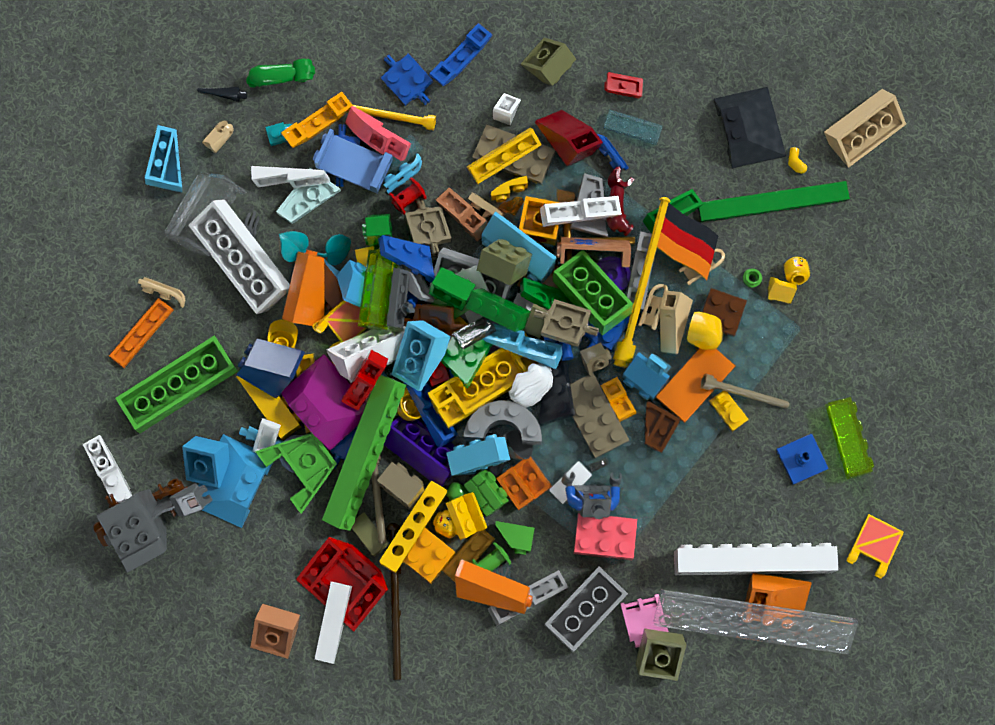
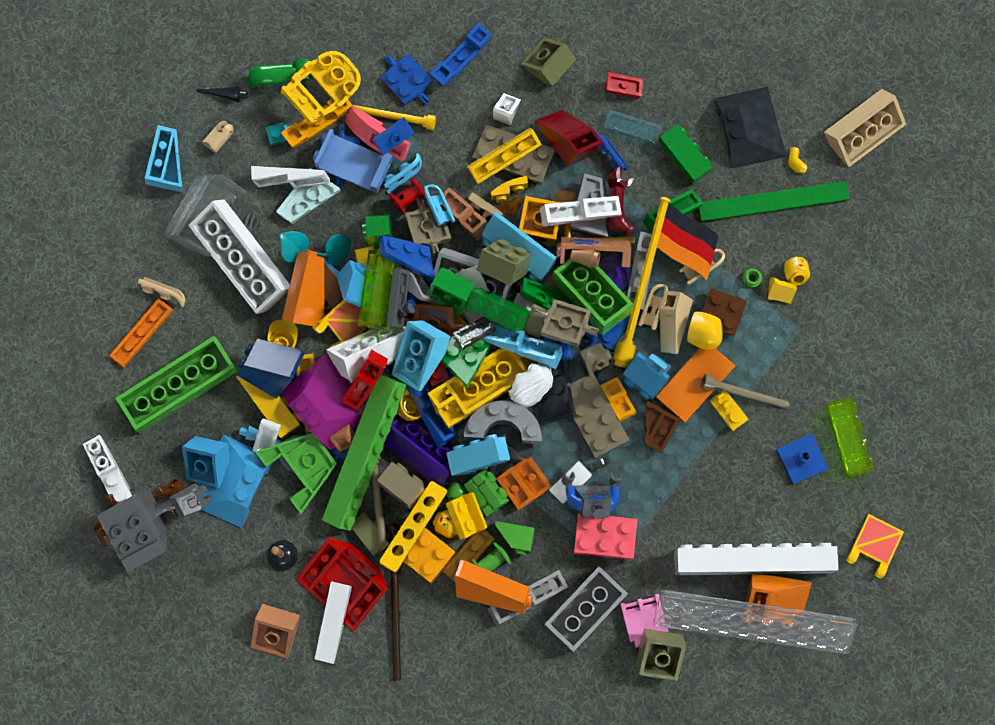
none -> black piece [267,540,298,571]
none -> yellow slope [280,51,361,125]
none -> nougat slope [330,424,355,452]
none -> blue plate [373,117,414,155]
none -> medium azure piece [424,184,455,226]
none -> medium nougat cone [570,249,600,268]
none -> green brick [659,124,712,185]

